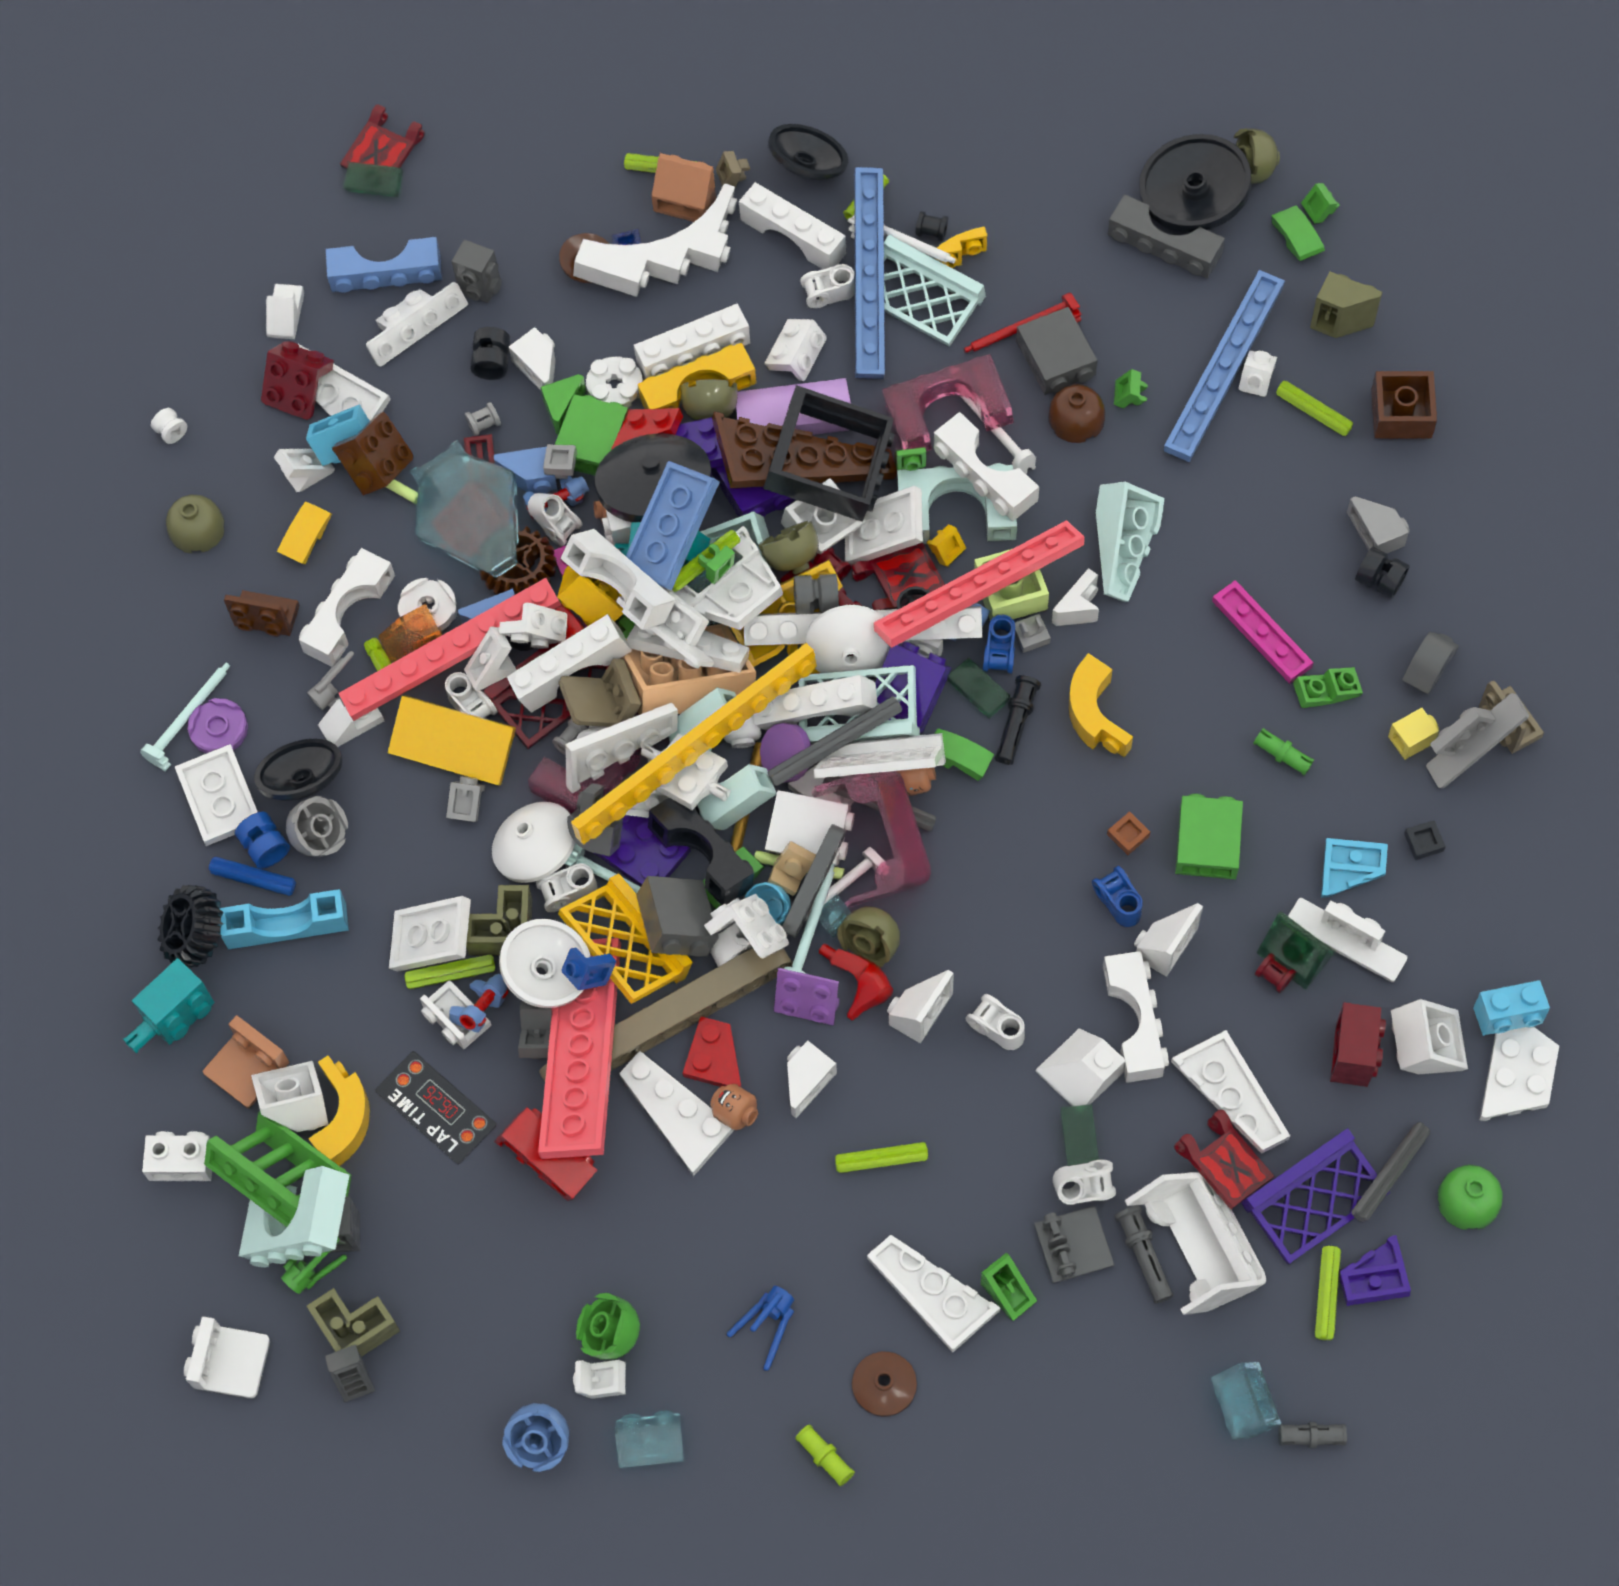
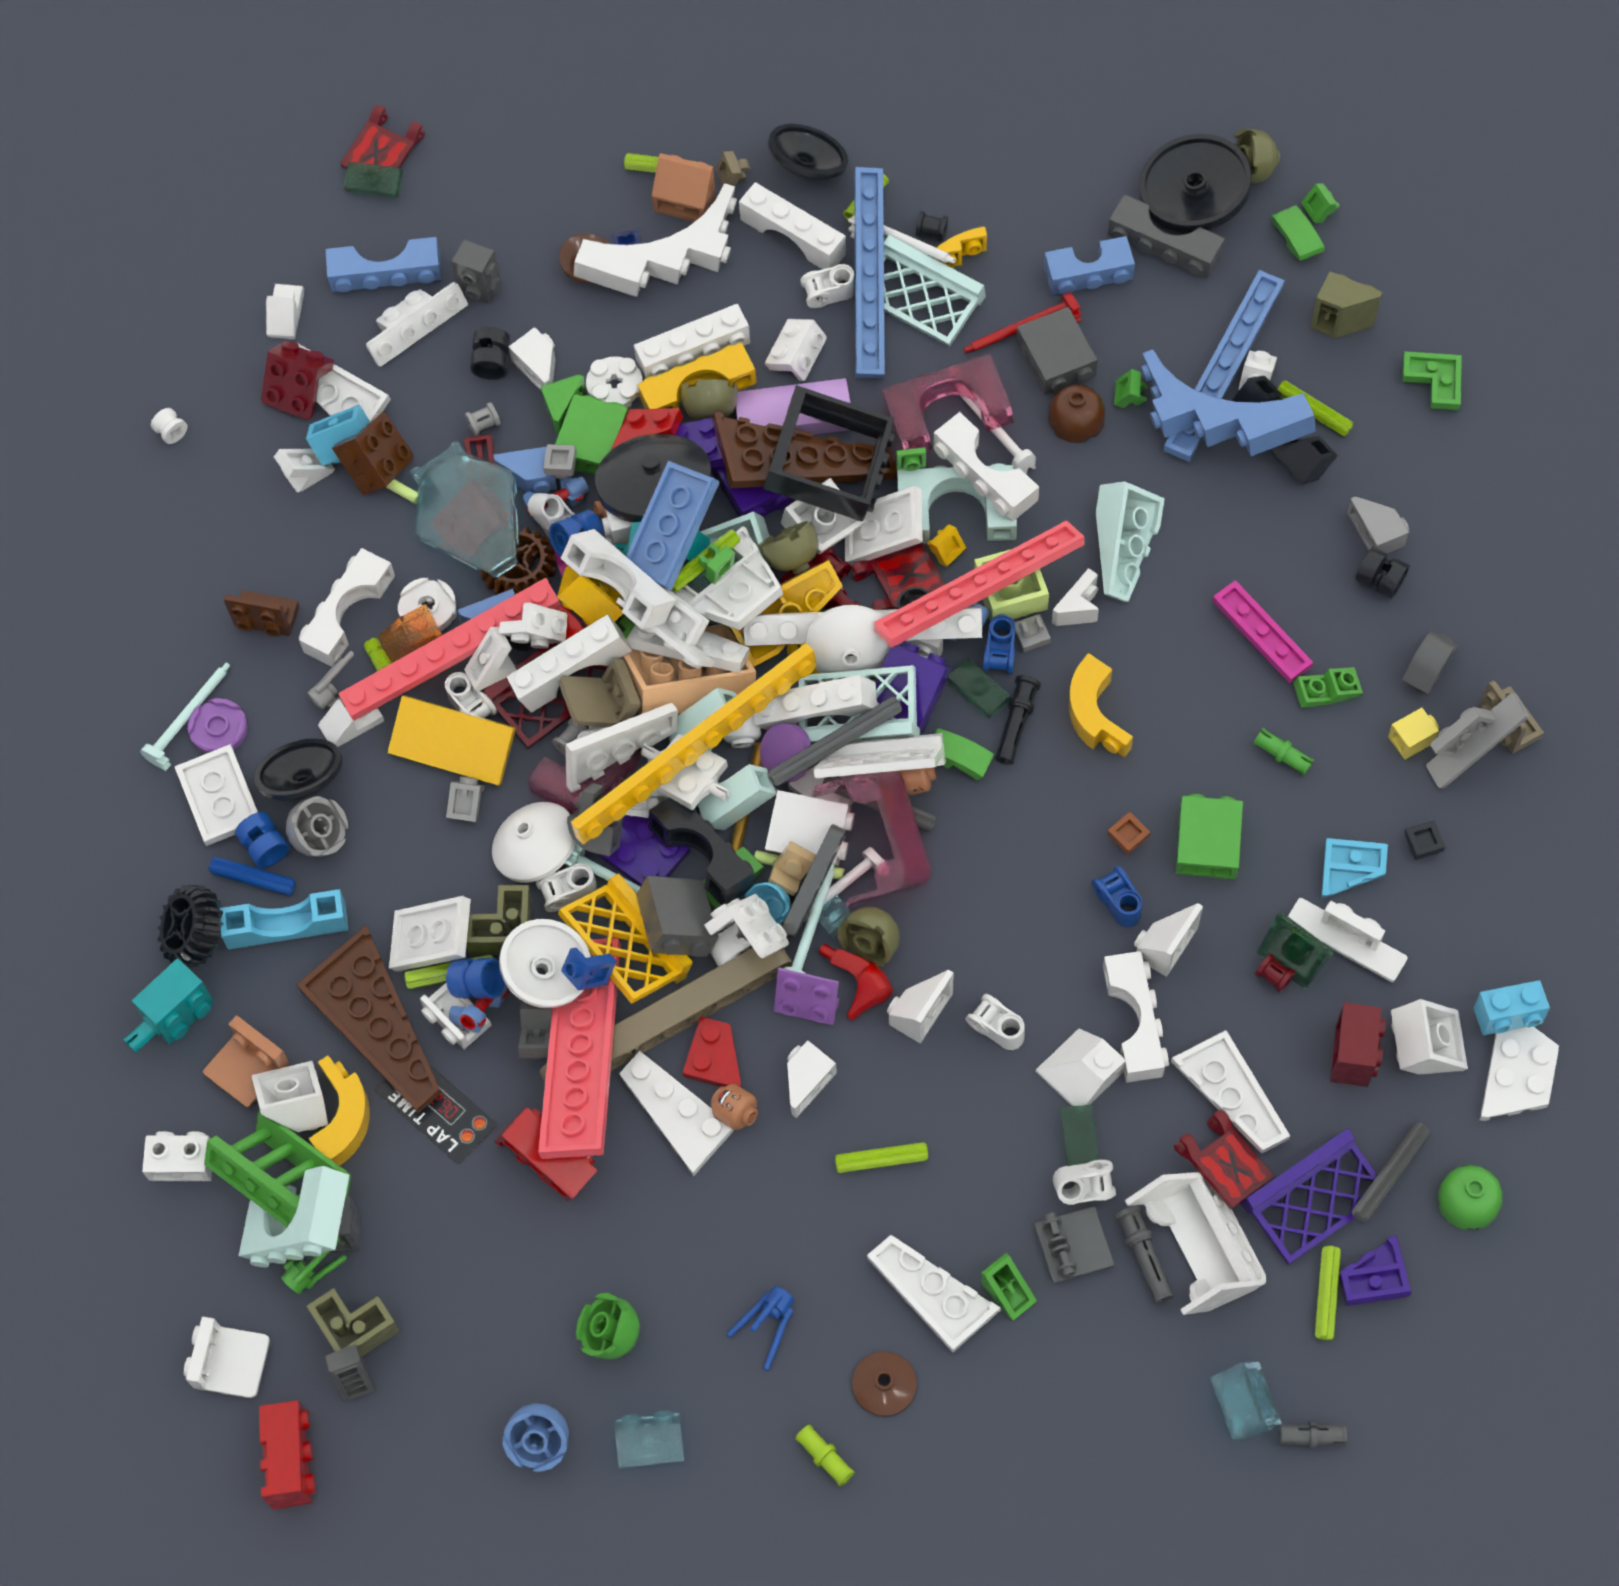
olive cylinder [165,494,225,553] -> none
yellow slope [277,501,332,564] -> none
white bracket [573,1360,626,1399] -> none
dark grey wheel [794,574,839,615] -> none
reddish brown brick [1371,371,1437,439] -> none
none -> red wedge [259,1400,316,1510]
none -> reddish brown wing [297,925,441,1113]
none -> blue wheel [446,958,505,999]
none -> blue wheel [549,510,604,556]
none -> medium blue arch [1044,236,1135,295]
none -> medium blue arch [1140,349,1316,456]
none -> black arch [1232,375,1338,484]
none -> bright green plate [1402,351,1462,410]

